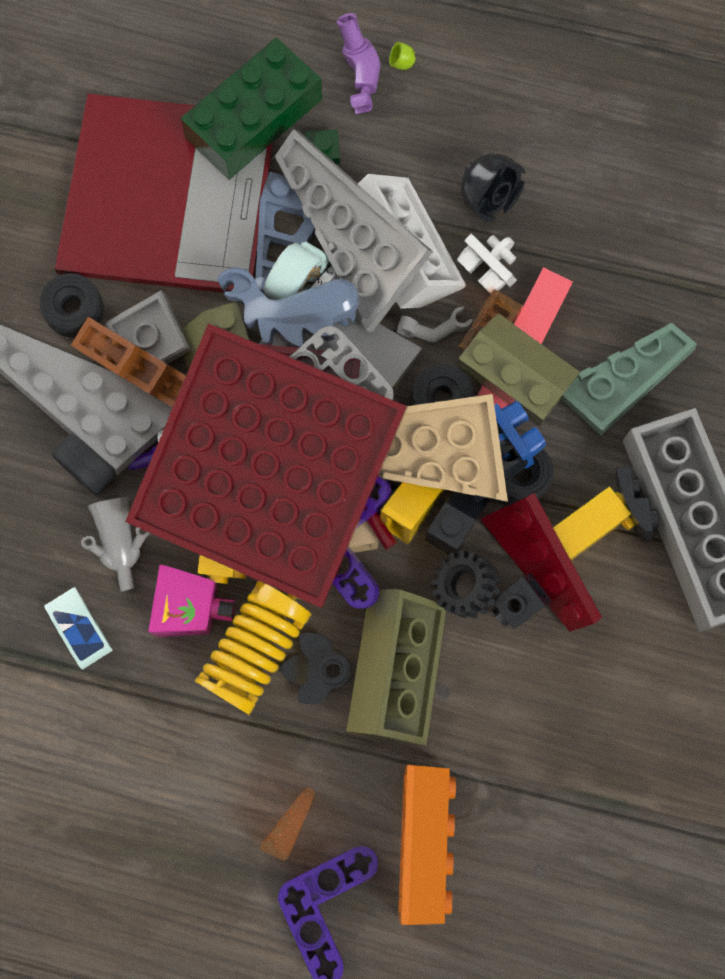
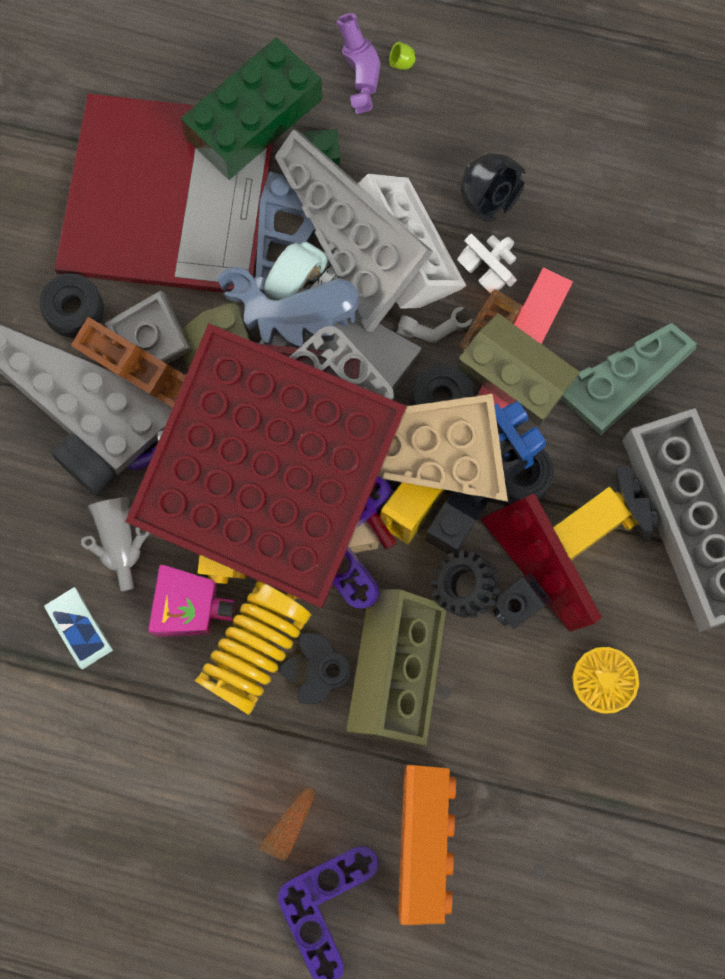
none -> yellow wheel [572,647,639,714]

